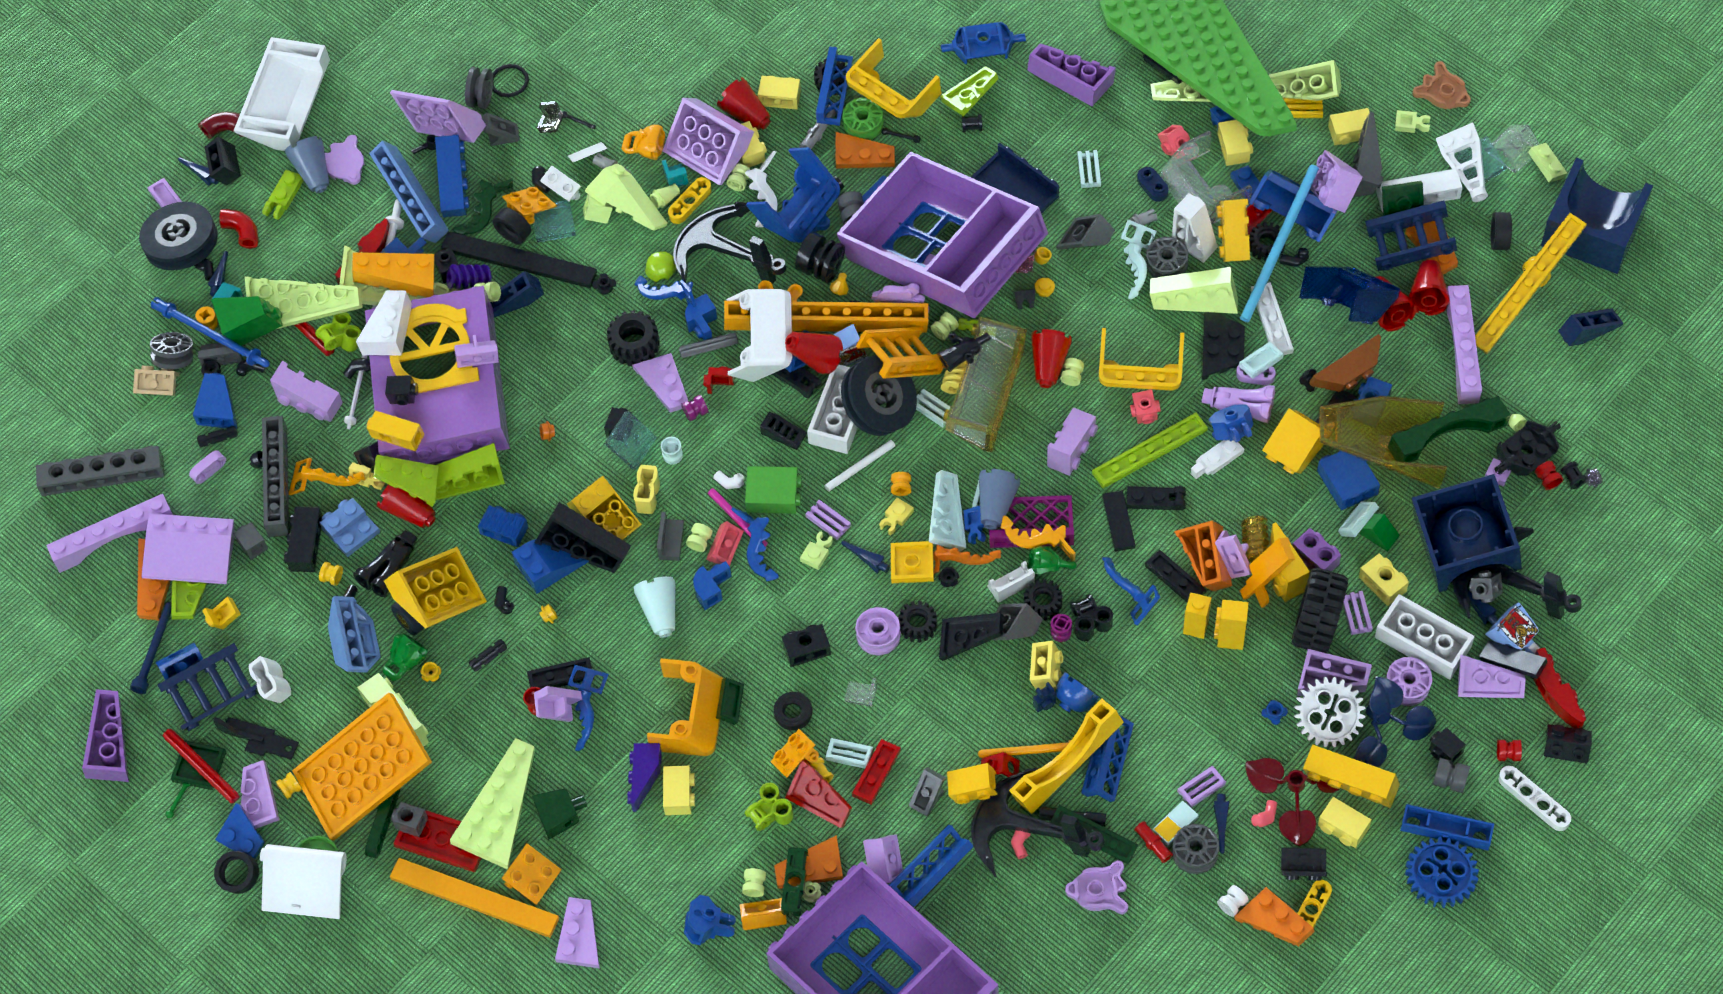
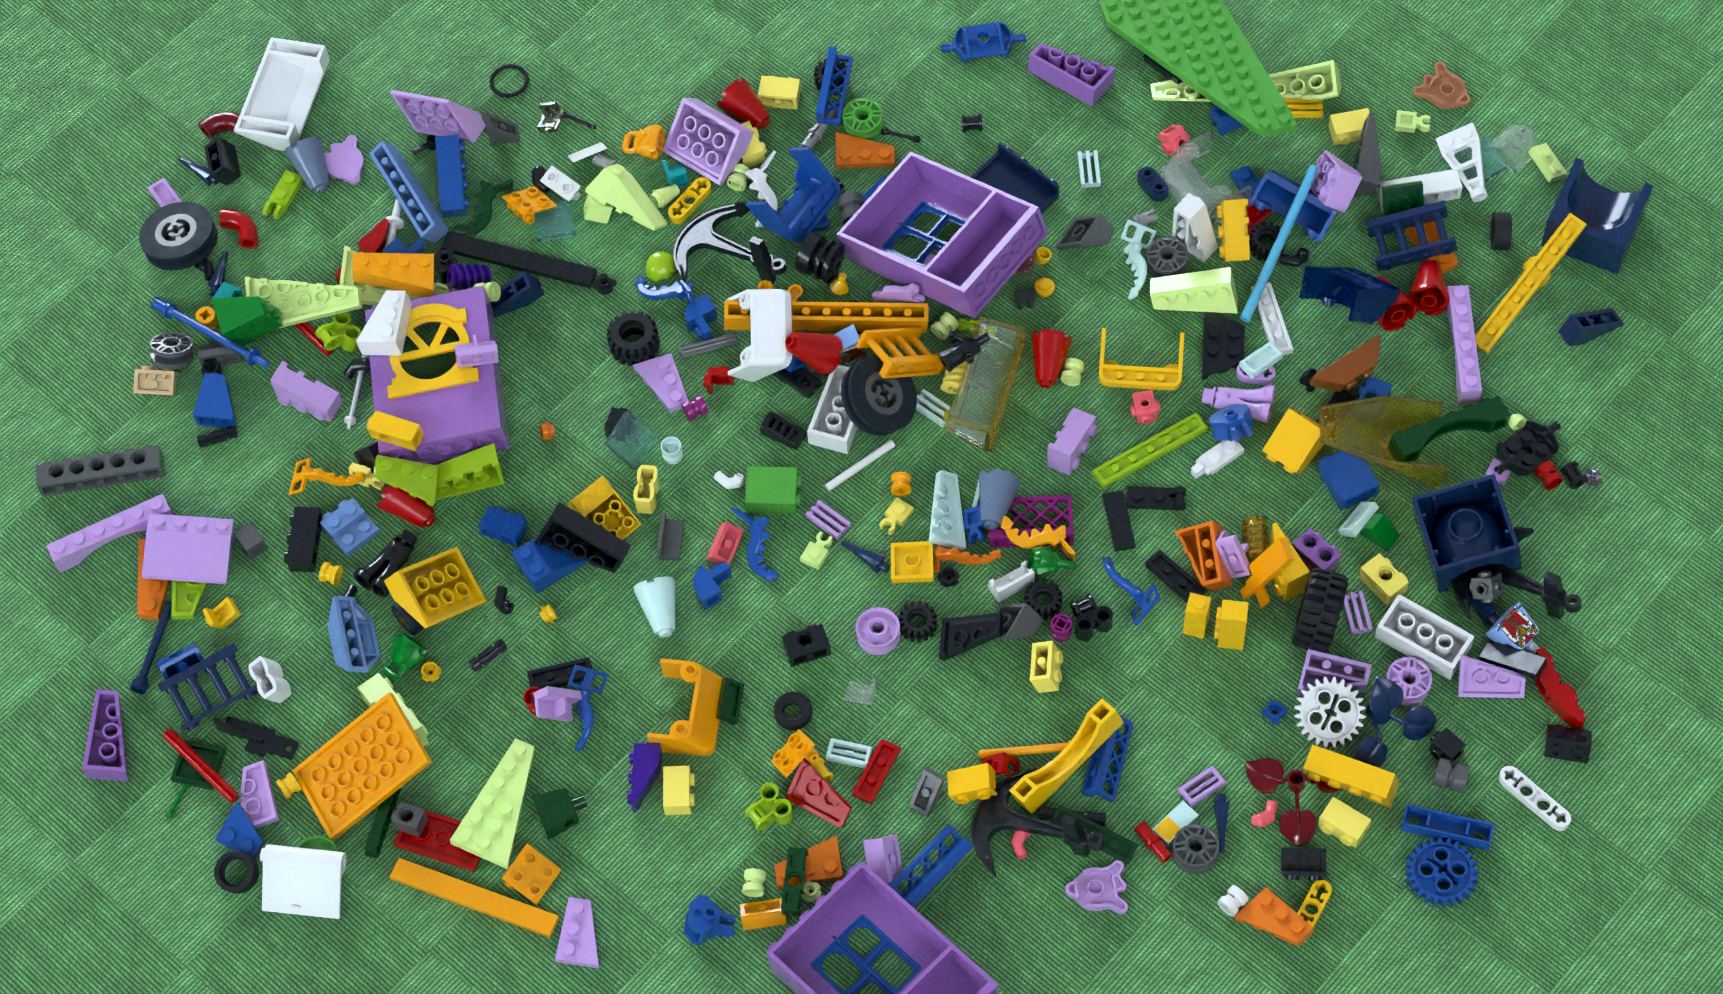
lavender beam [189,450,226,484] -> none
black arm [236,360,265,377] -> none
black hinge [249,451,263,469] -> none
dark grey brick [262,416,289,537] -> none
black brick [385,375,418,405] -> none
dark grey wheel [465,66,493,109] -> none
black tyre [492,207,531,245] -> none
yellowish green wheel [686,523,713,552] -> none
dark pink bar [708,488,768,547] -> none
yellow windscreen [846,38,941,118] -> none
lime wing [940,66,999,116] -> none
dark blue plate [1033,682,1056,713] -> none
blue cylinder [1056,672,1099,713] -> none
light yellow brick [1217,120,1253,166] -> none
red wheel [1497,739,1522,761] -> none

